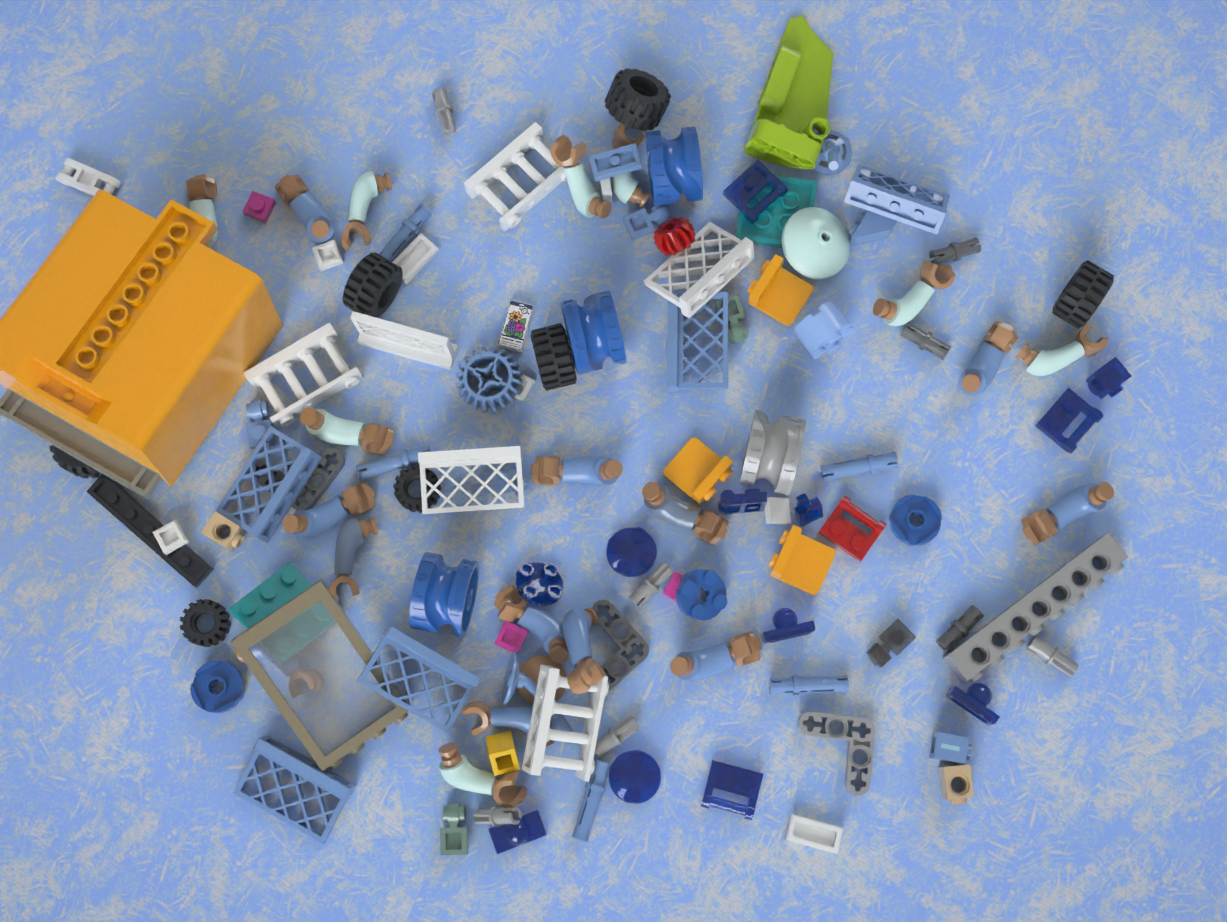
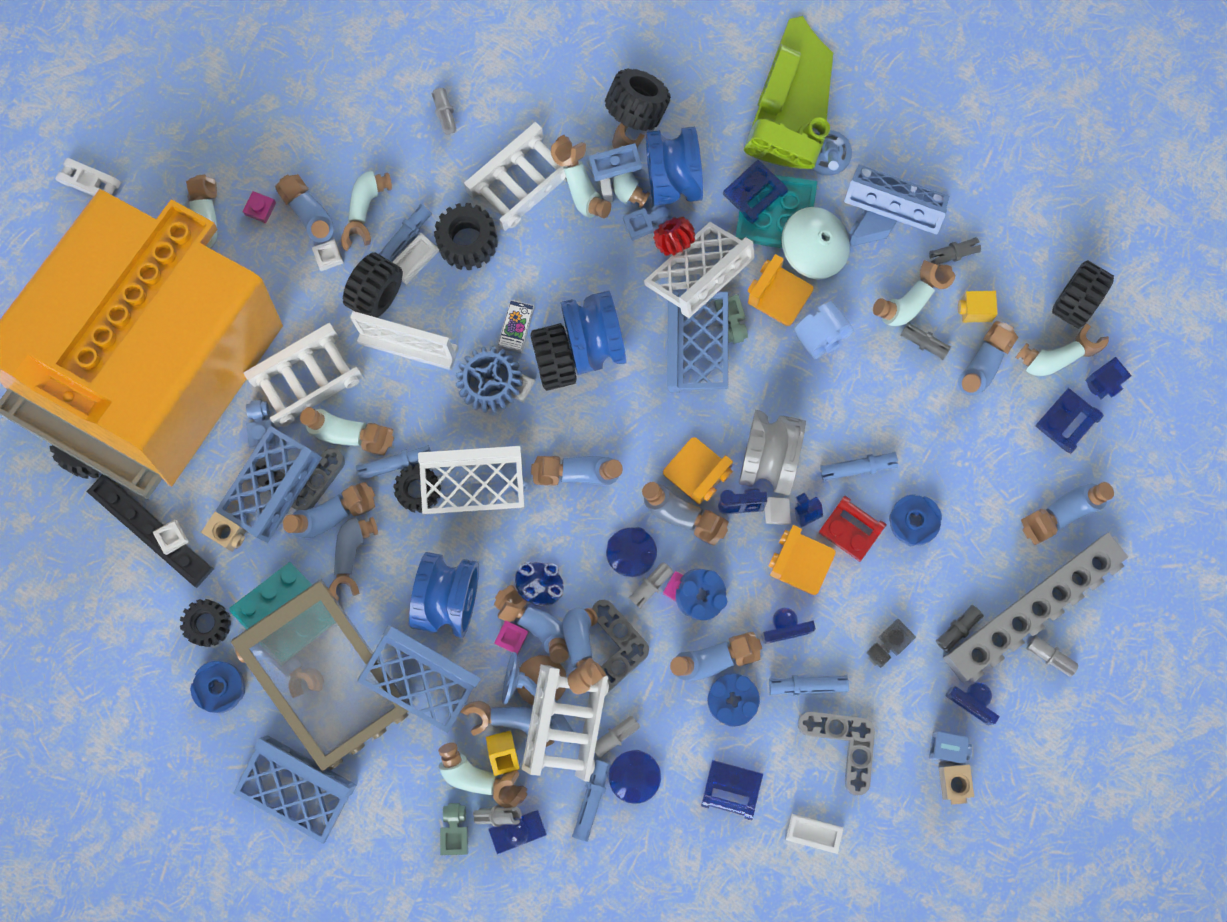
none -> black tyre [434,203,498,270]
none -> blue plate [707,674,760,727]
none -> yellow brick [958,291,998,323]

